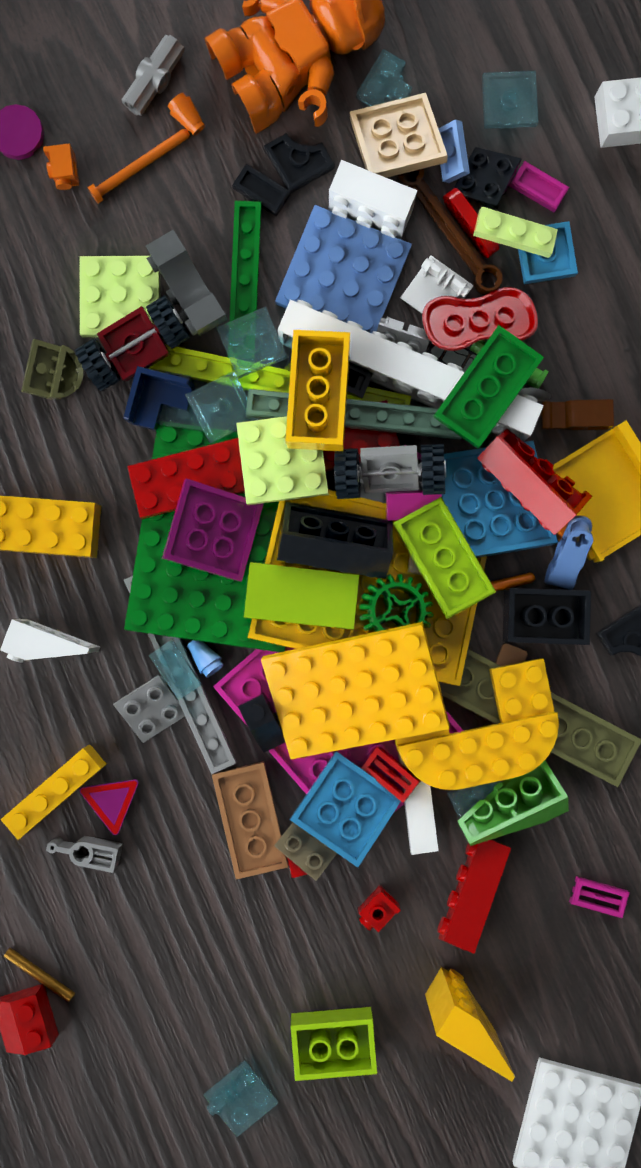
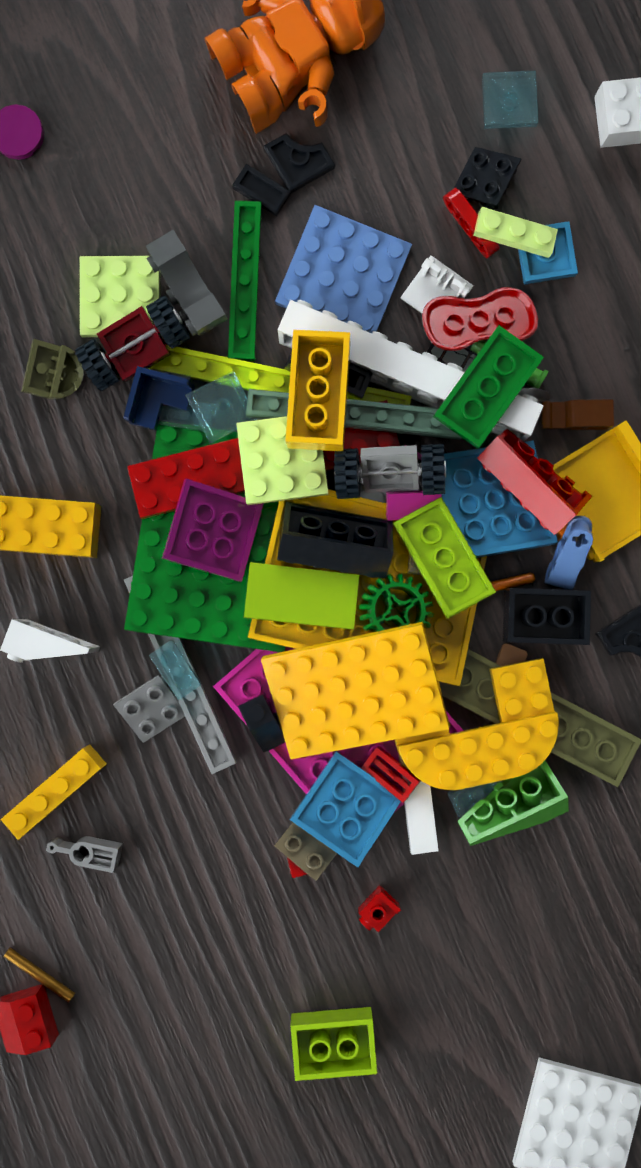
orange brick [43,143,79,190] -> none
piece [80,779,139,835] -> none
orange bar [87,129,190,204] -> none
light grey piece [121,35,185,116] -> none
orange cone [168,93,205,136] -> none
light blue cone [187,640,223,678] -> none
clear light blue hinge [203,1060,279,1137] -> none
medium nougat plate [212,761,288,880] -> none
clear light blue plate [216,307,287,379] -> none
white brick [329,160,417,239] -> none
tan plate [350,93,448,178] -> none
clear light blue hinge [356,49,412,106] -> none
light grey hinge [377,316,430,354] -> none
reddish brown piece [397,168,502,295] -> none
yellow slope [425,967,515,1082] -> none
red wedge [437,840,511,954] -> none
light blue plate [438,119,470,183] -> none
dark pink tile [510,161,569,213] -> none
dark pink tile [569,876,630,918] -> none

